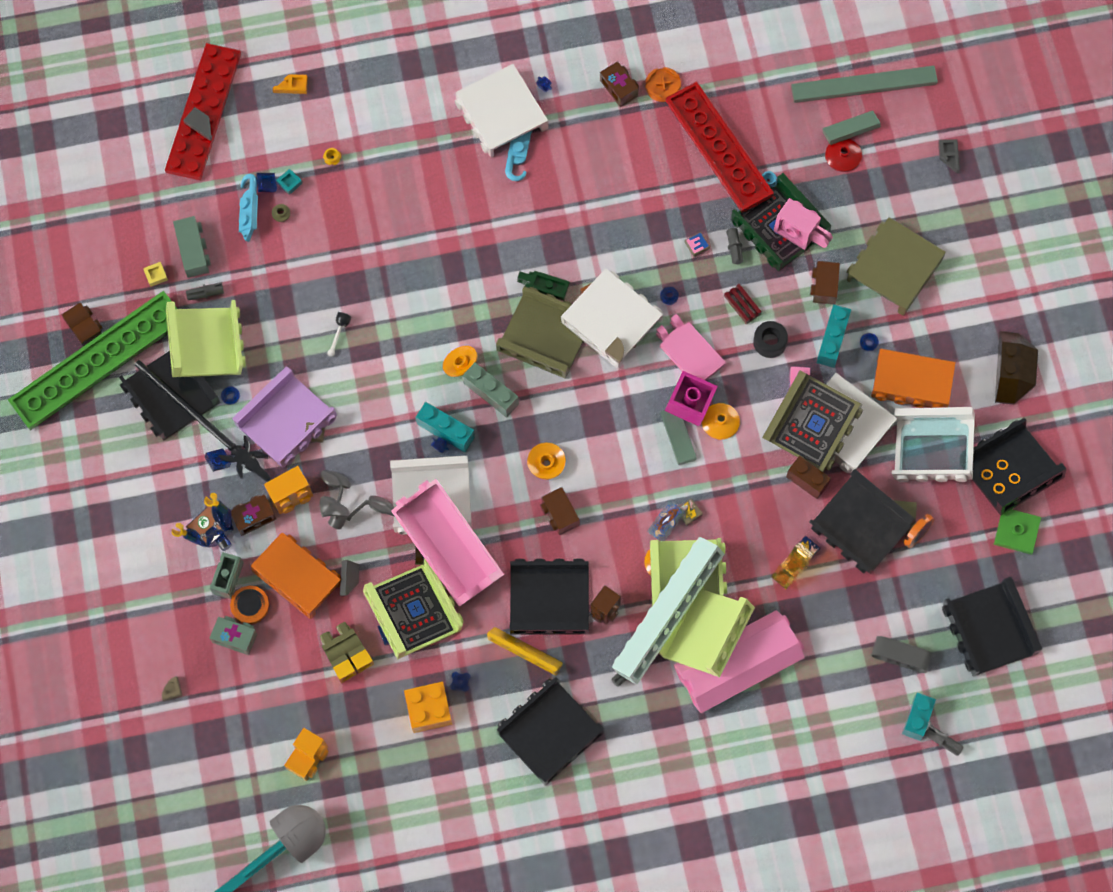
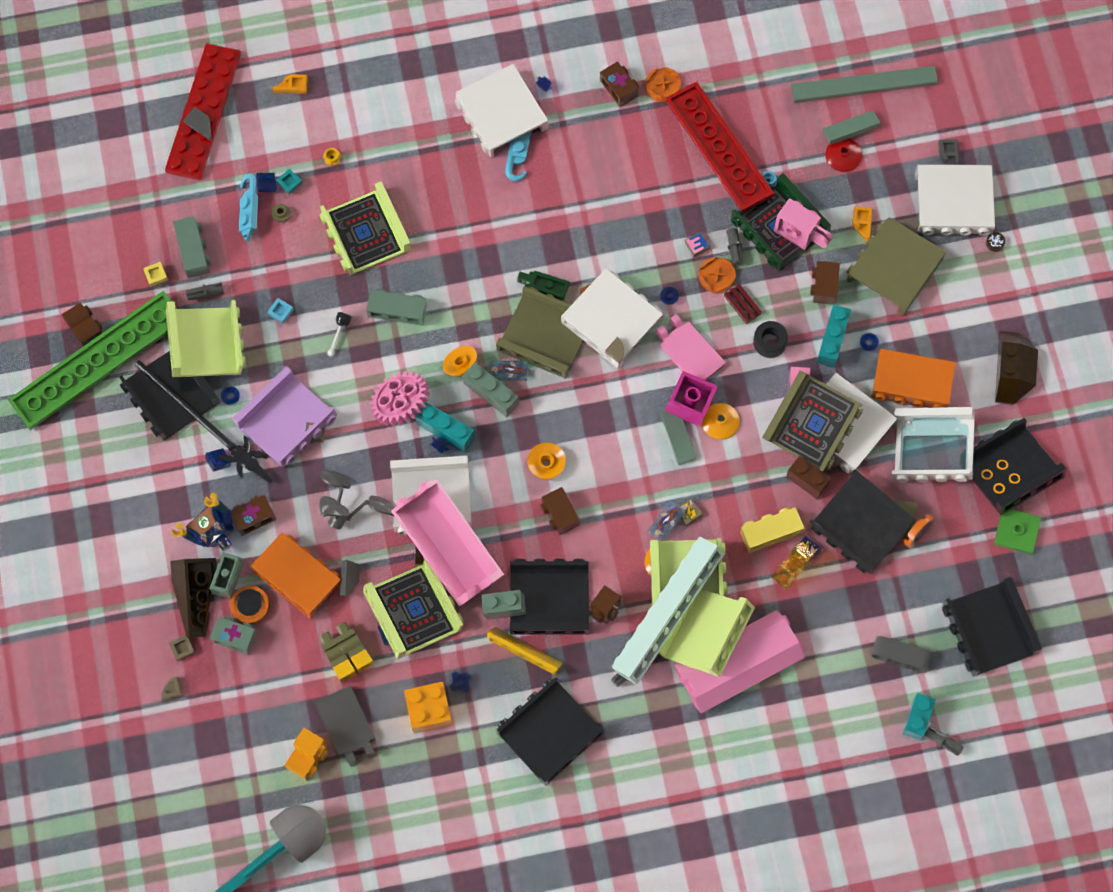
light orange brick [264,466,313,514] -> none
none -> dark tan tile [169,635,195,662]
none -> dark brown wedge [170,558,217,638]
none -> medium azure plate [267,298,294,324]
none -> dark grey tile [315,685,376,767]
none -> panel [319,181,412,276]
none -> sand green brick [366,289,427,326]
none -> bright pink gear [370,371,430,427]
none -> sand green brick [482,590,526,619]
none -> tile [489,361,528,381]
none -> orange tile [699,257,736,293]
none -> light yellow brick [740,507,804,553]
none -> light orange tile [852,206,873,242]
none -> white panel [915,165,995,236]
none -> dark brown tile [986,232,1005,252]

